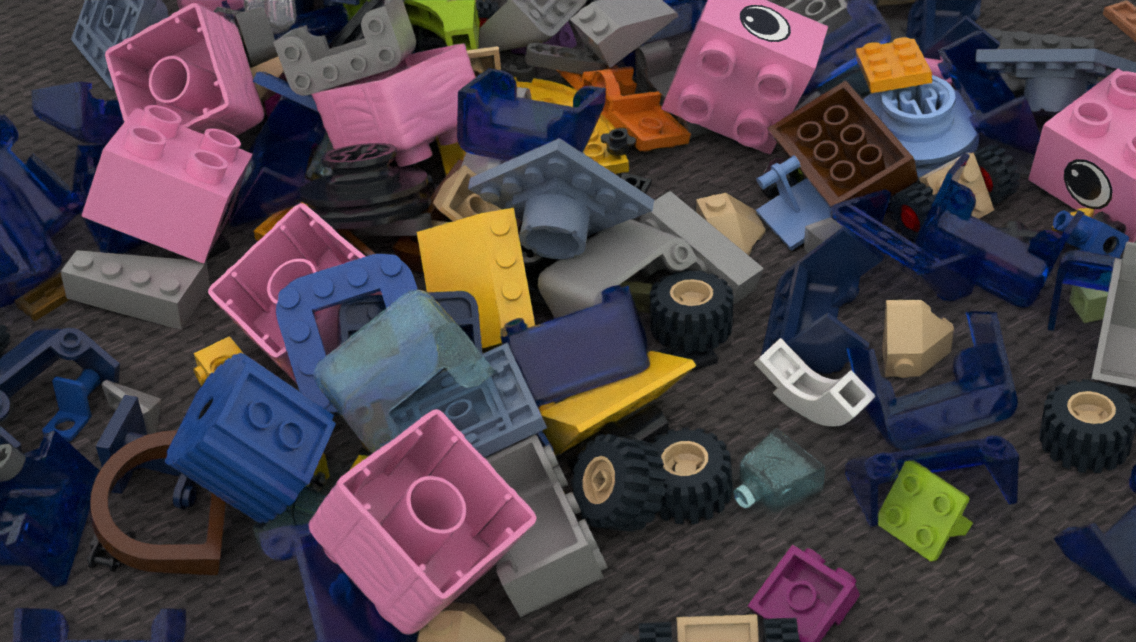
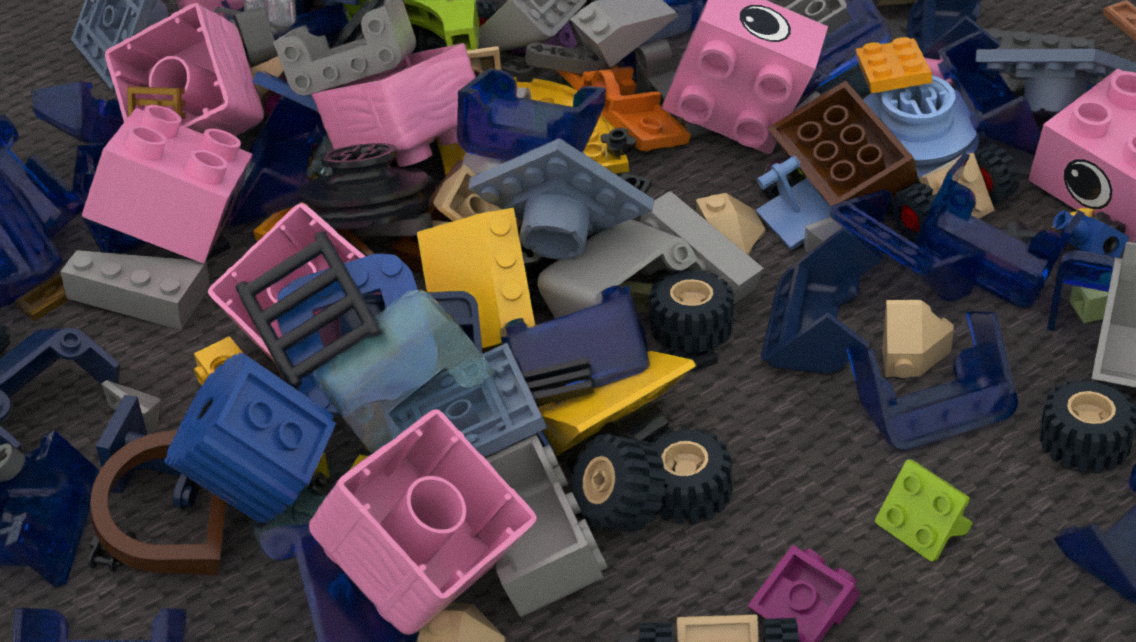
blue bracket [42,369,101,441] -> none
clear light blue torso [733,428,825,513] -> none
white arch [754,338,876,427] -> none
clear blue windscreen [845,435,1019,527] -> none
none -> pearl gold tile [127,86,186,119]
none -> black bar [235,231,383,389]
none -> black tile [521,357,595,406]

